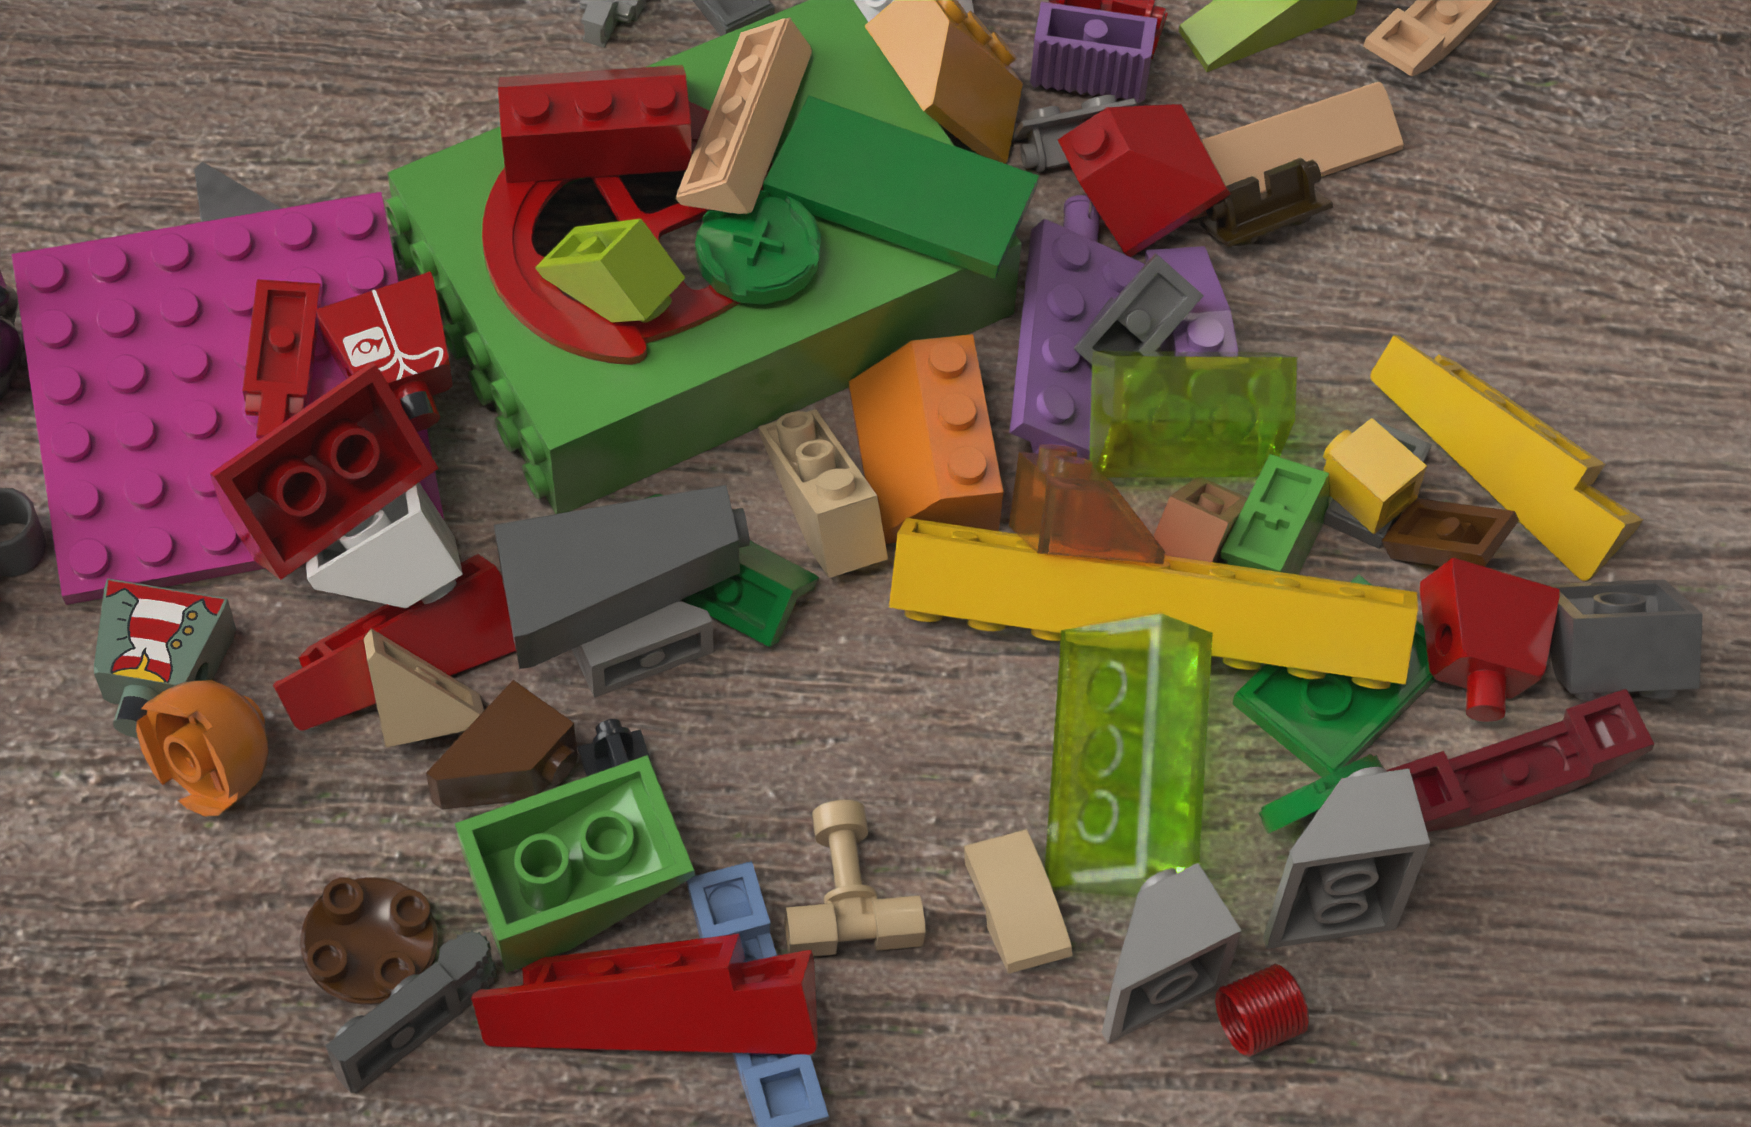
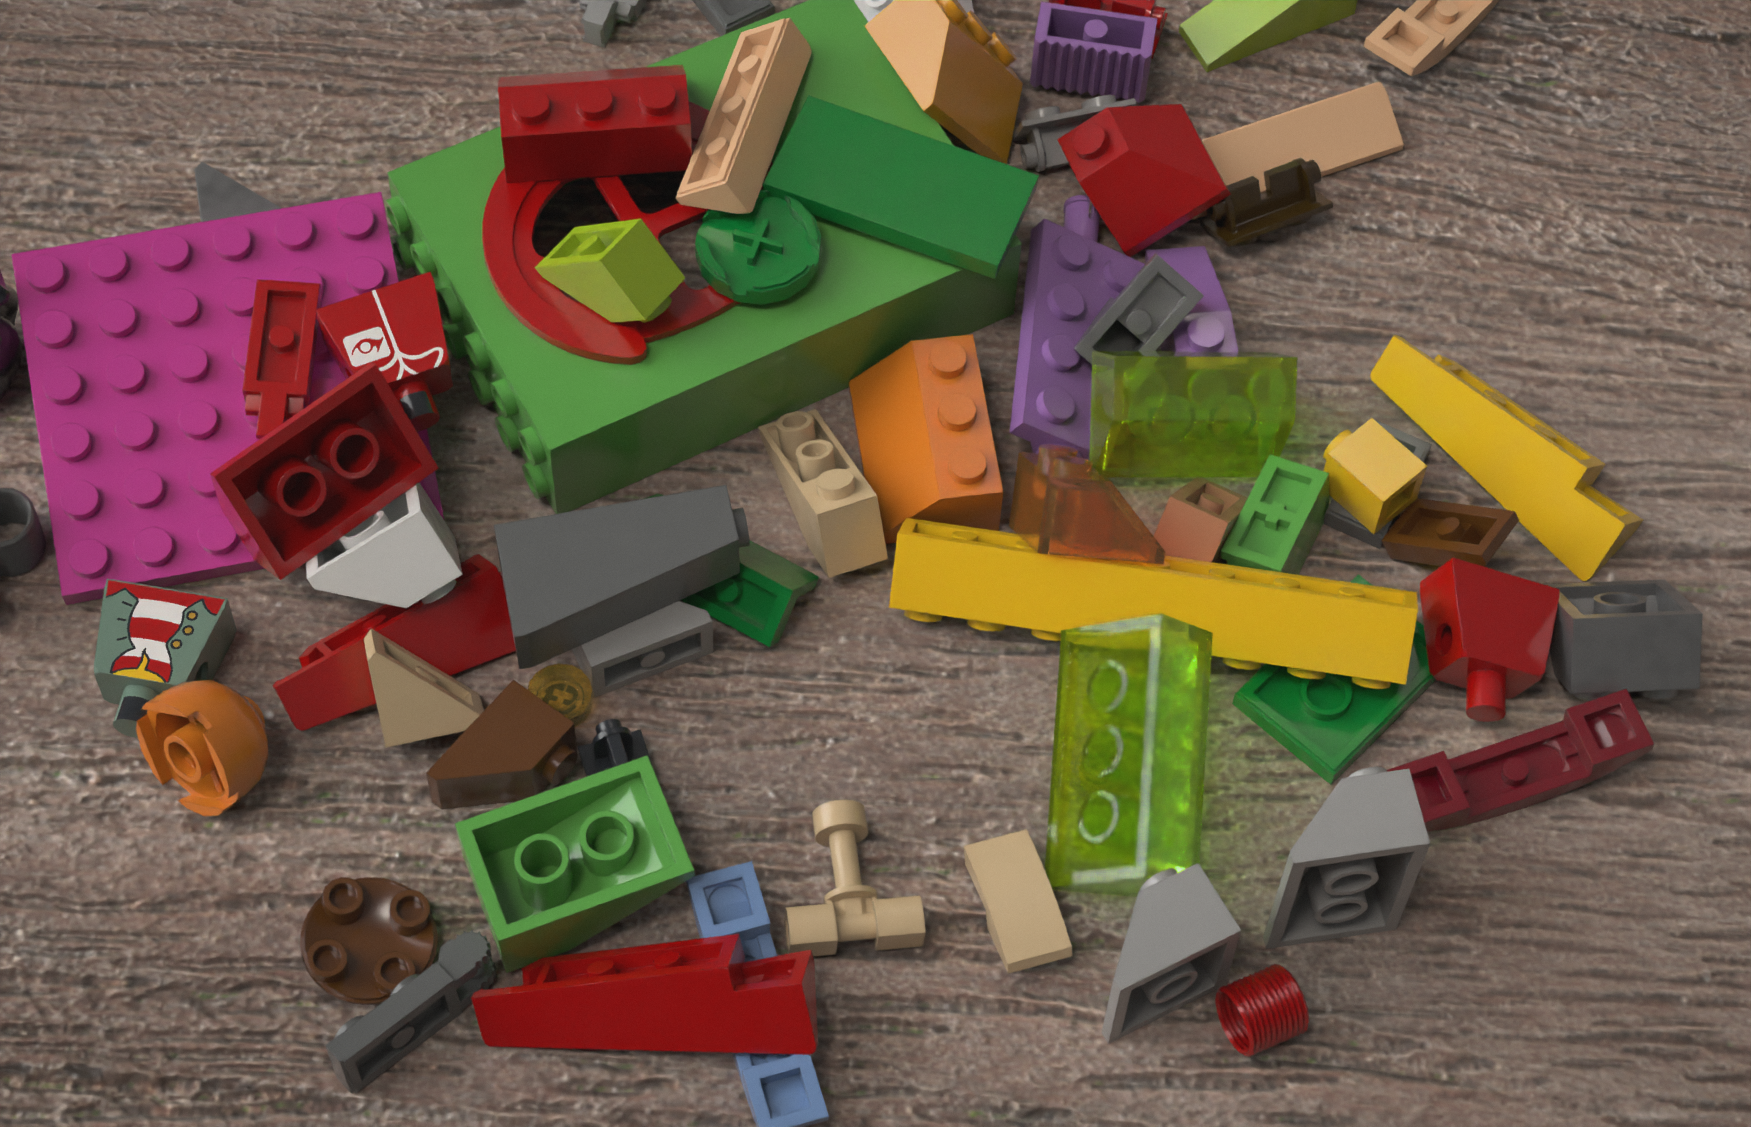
green tile [1259,754,1385,834] -> none
none -> clear yellow tile [528,663,593,727]

